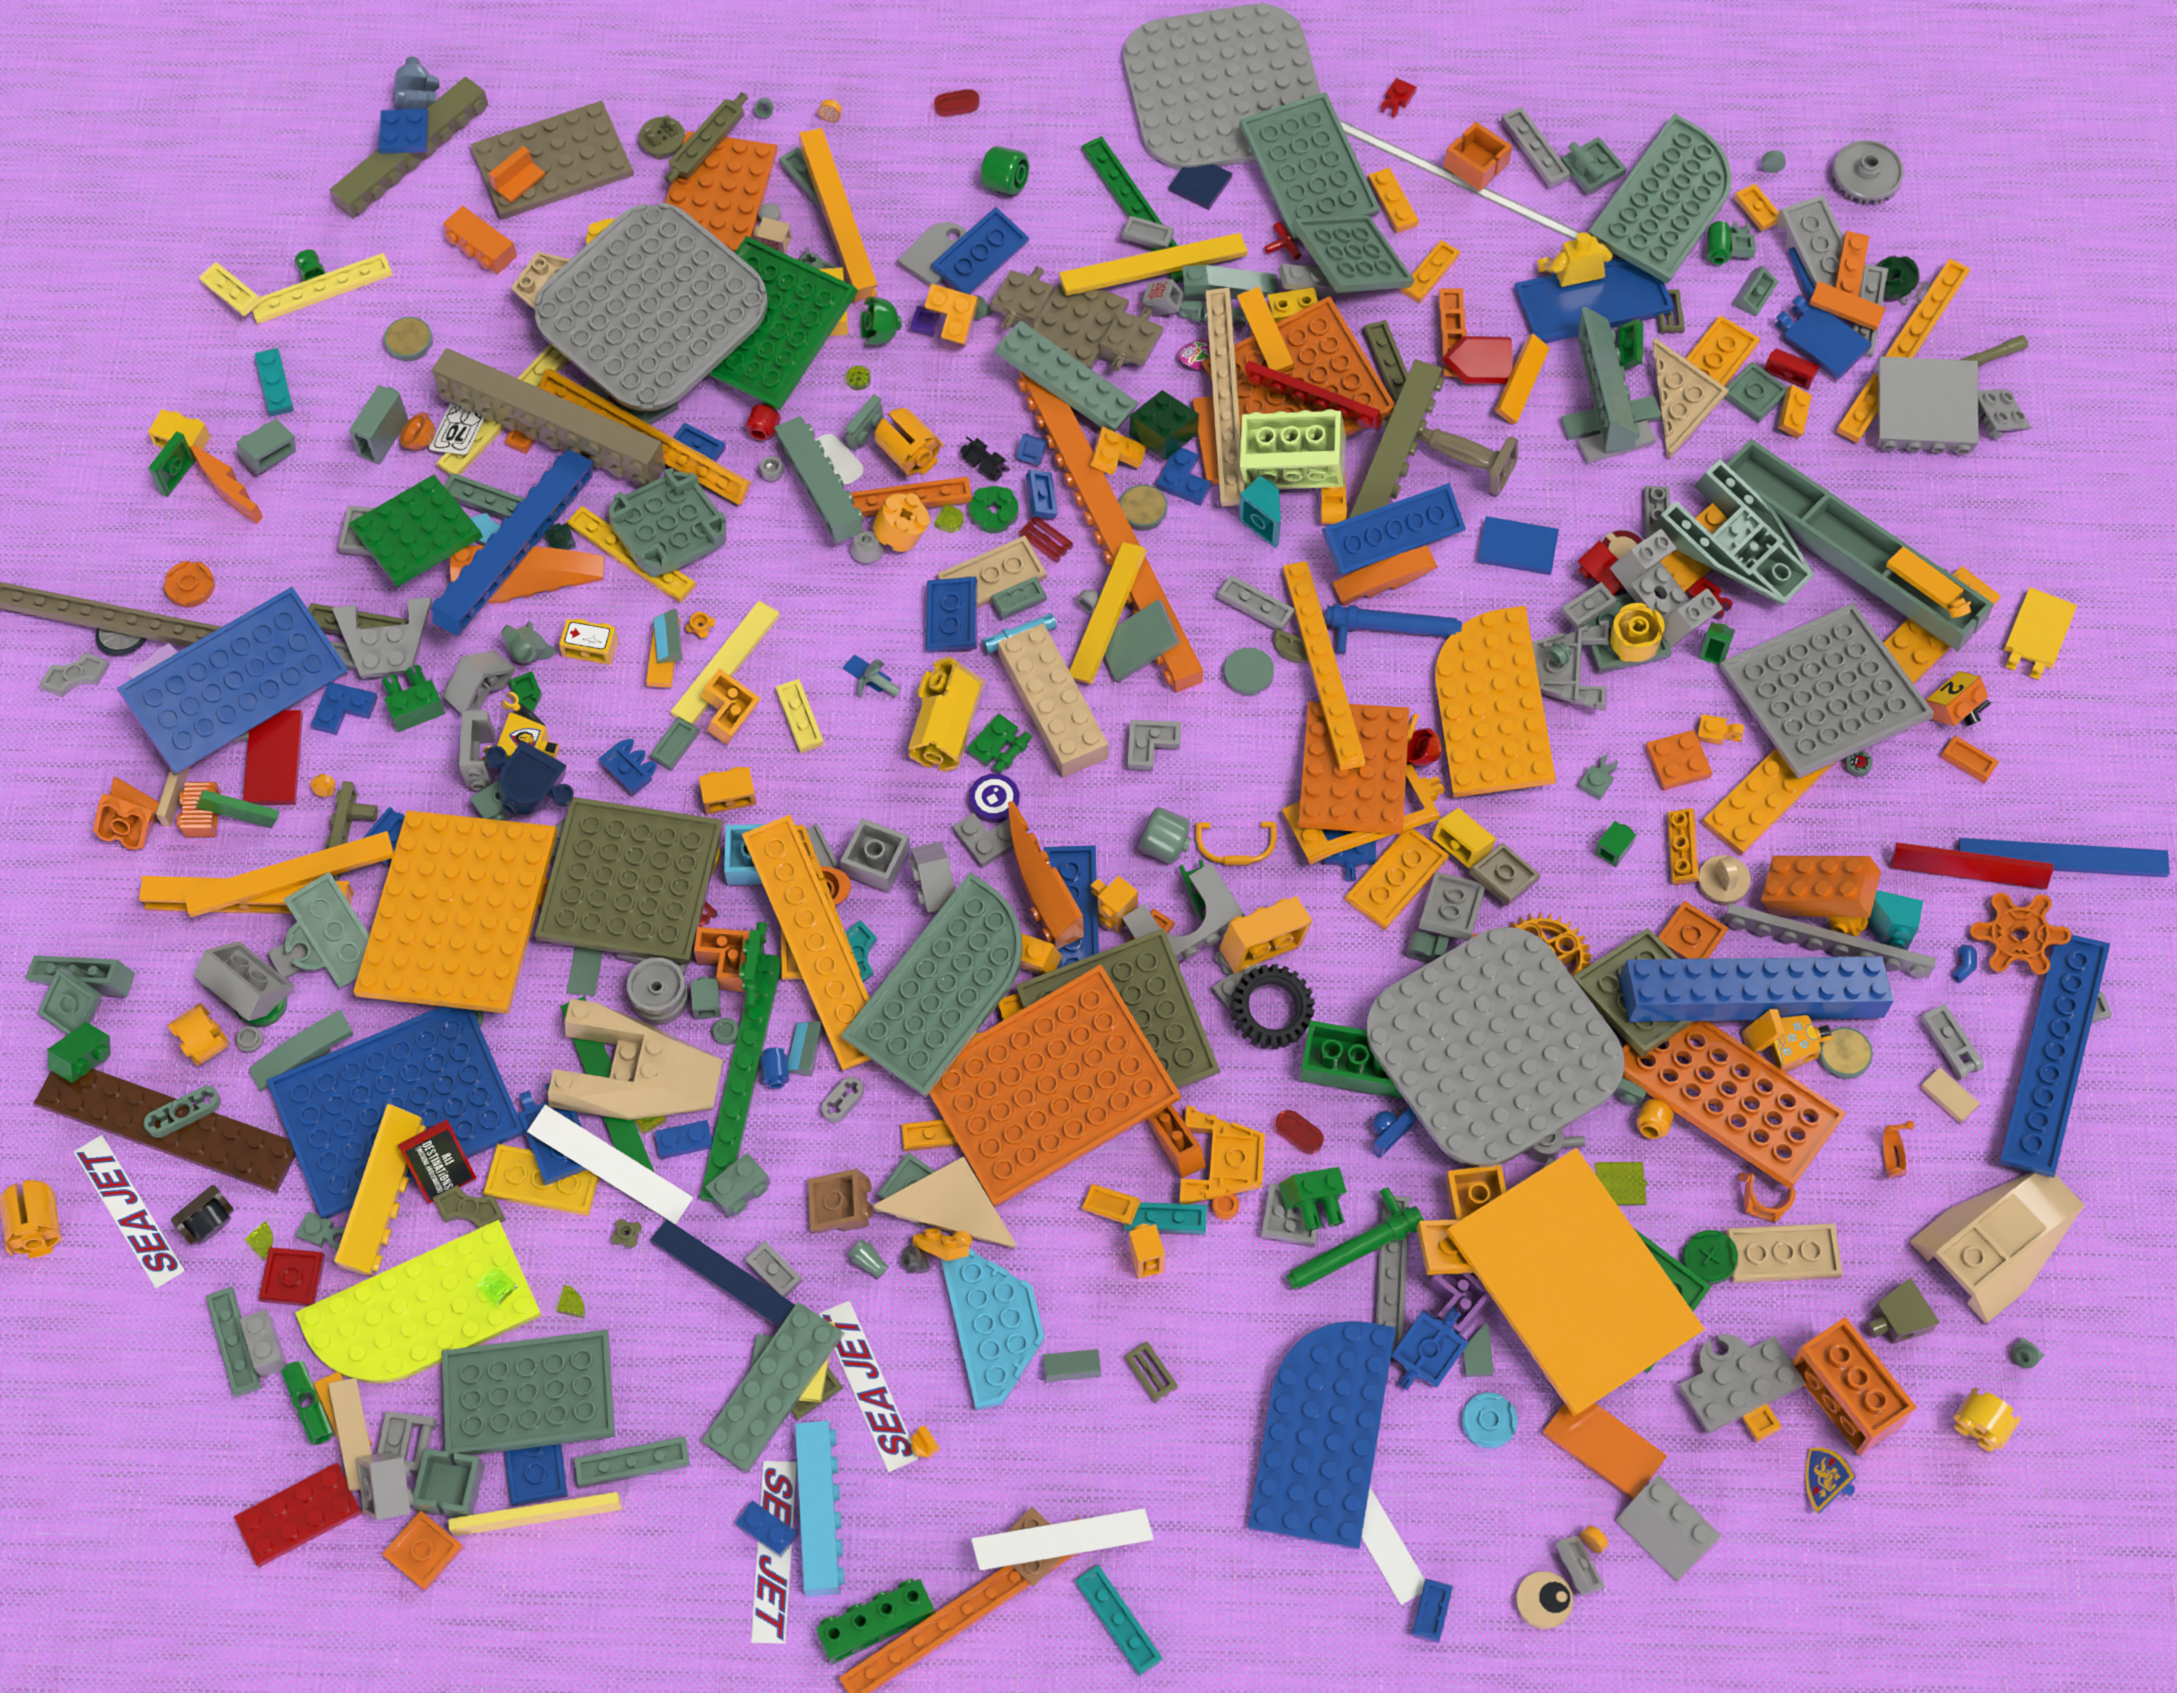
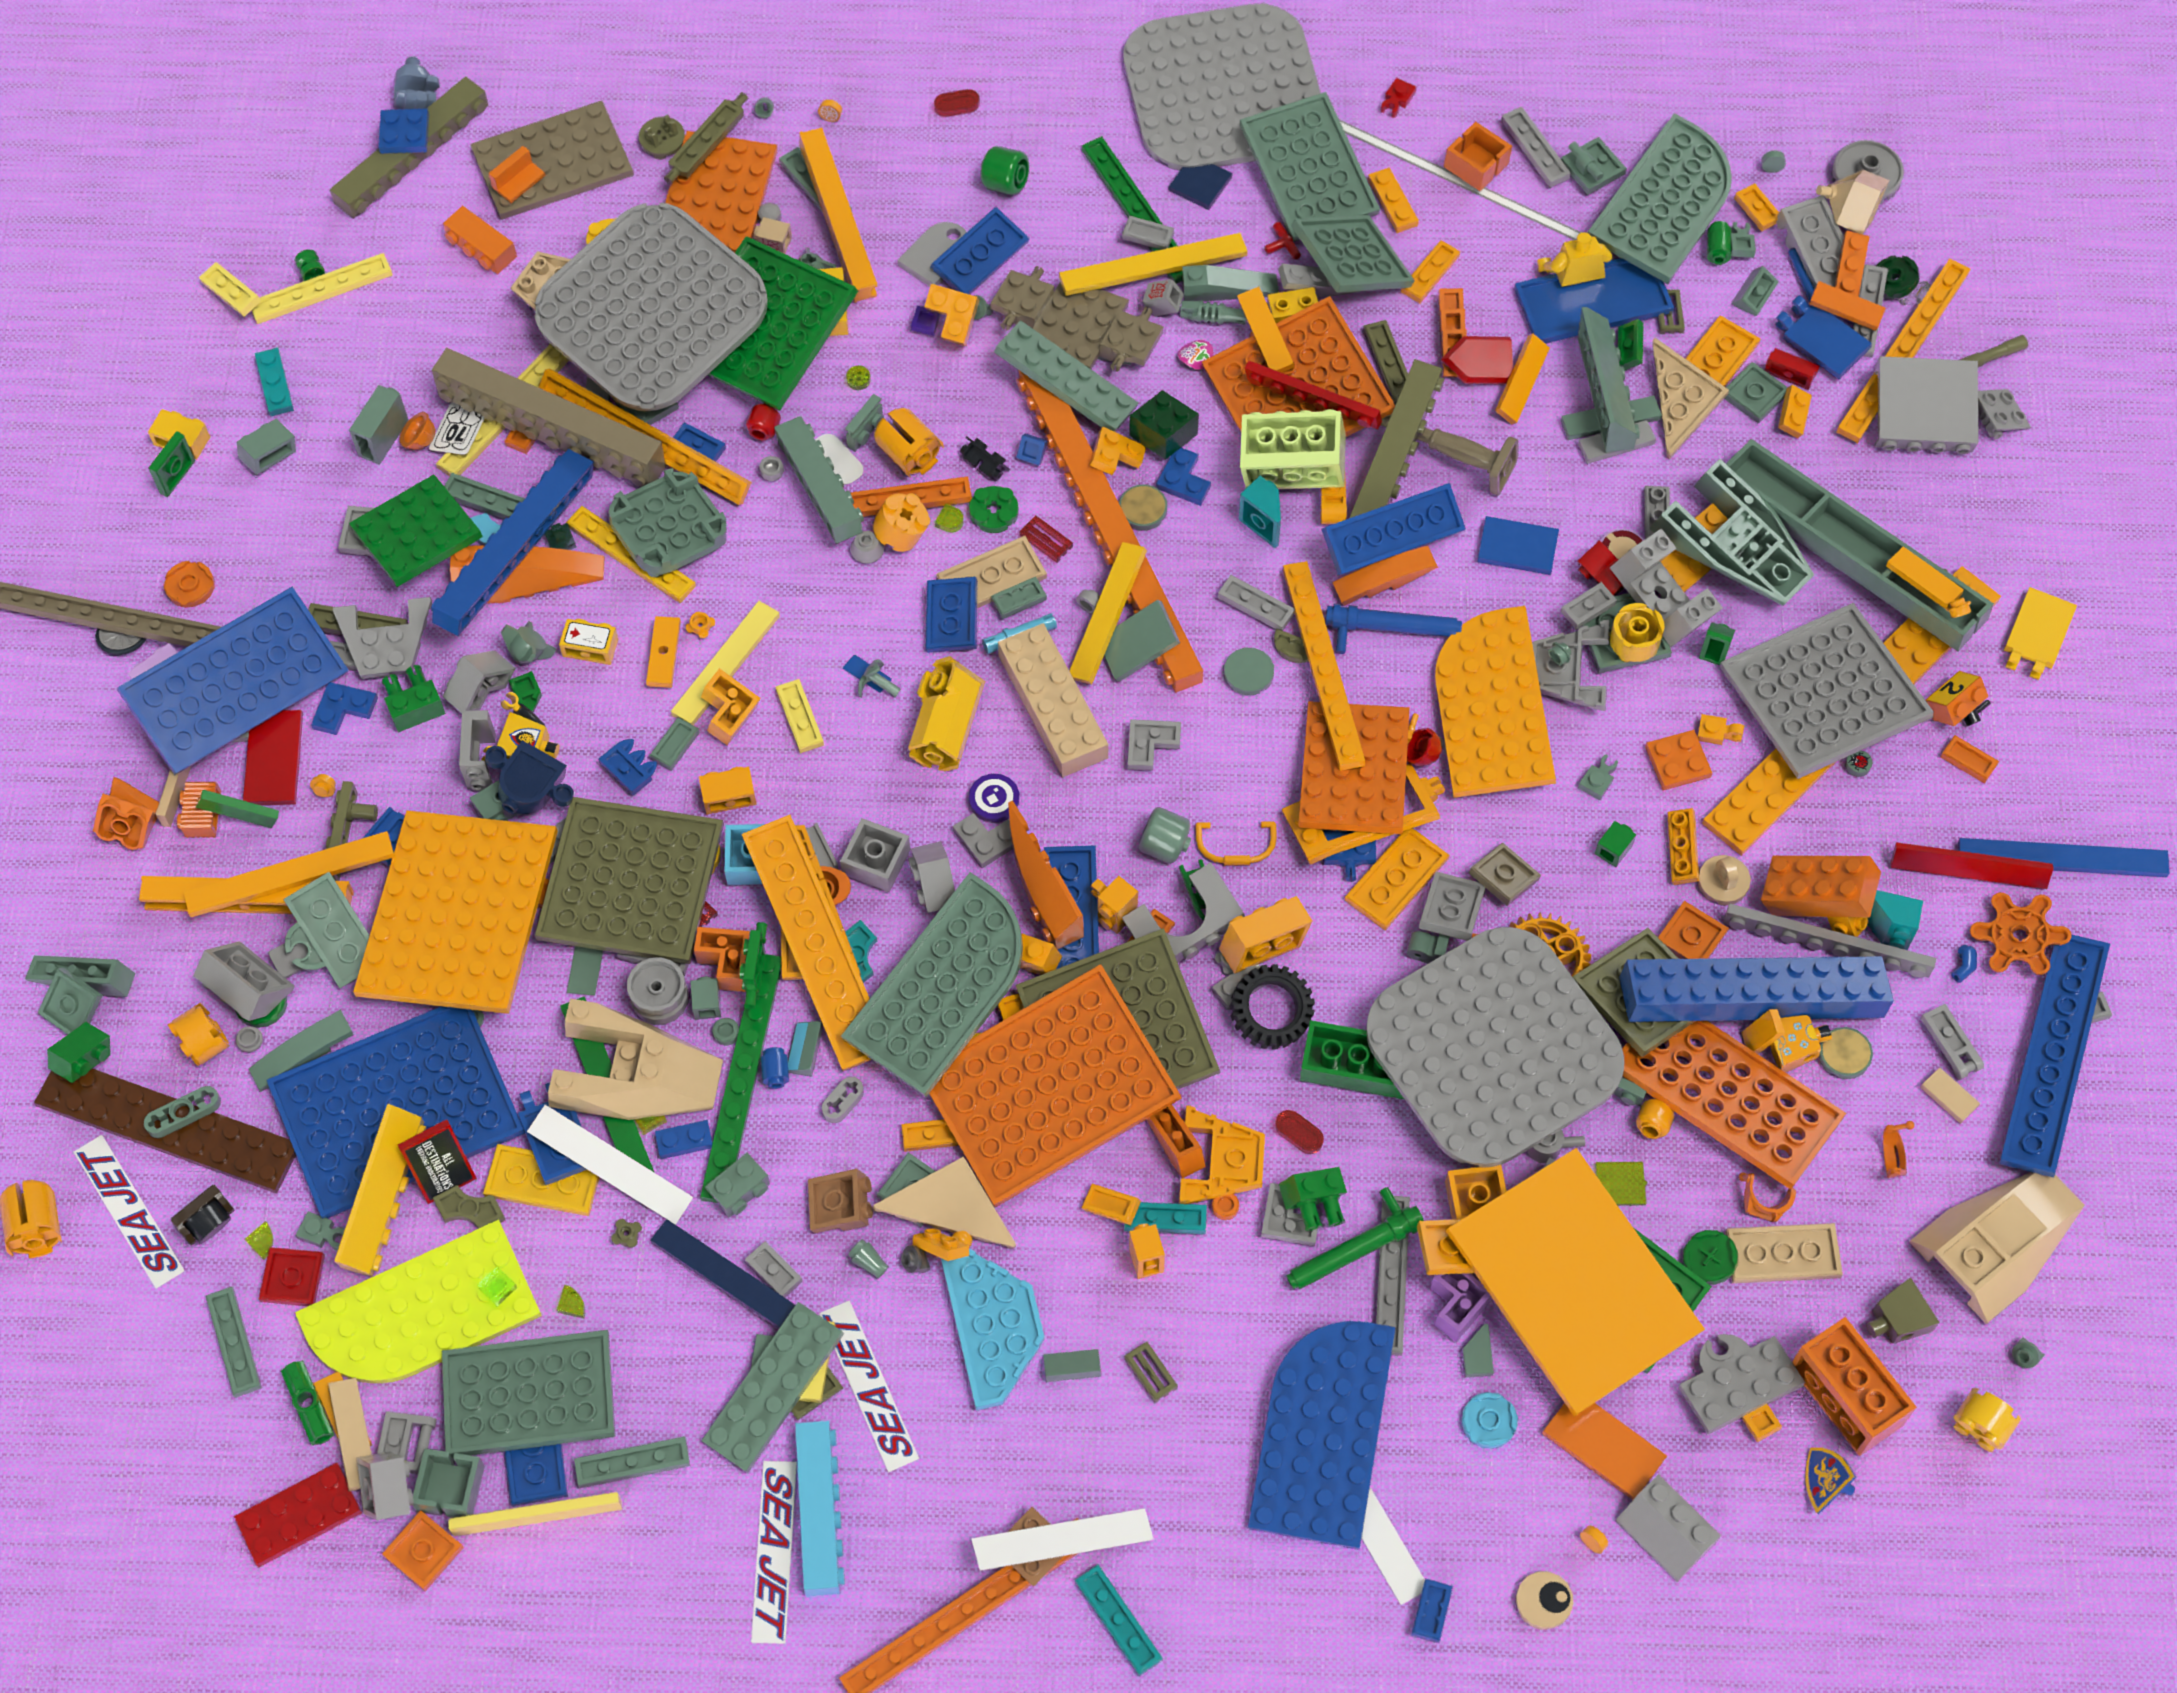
light grey tile [39,653,110,698] -> none
orange slope [191,445,263,524] -> none
light grey brick [240,1309,287,1378] -> none
pearl gold tile [384,317,433,361] -> none
sand green slope [653,609,683,663] -> none
blue plate [735,1500,798,1557] -> none
green brick [816,1579,935,1665] -> none
green cylinder [860,297,902,345] -> none
light orange plate [910,1425,940,1458] -> none
green plate [967,713,1032,774] -> none
blue plate [1026,469,1058,520] -> none
orange tile [1192,396,1219,484] -> none
tan plate [1206,287,1245,507] -> none
blue tile [1372,1107,1417,1158] -> none
blue plate [1391,1307,1469,1390] -> none
yellow brick [1432,808,1496,869] -> none
light grey plate [1555,1536,1605,1596] -> none
red plate [1686,576,1733,619] -> none
none -> tan piece [1816,170,1890,234]

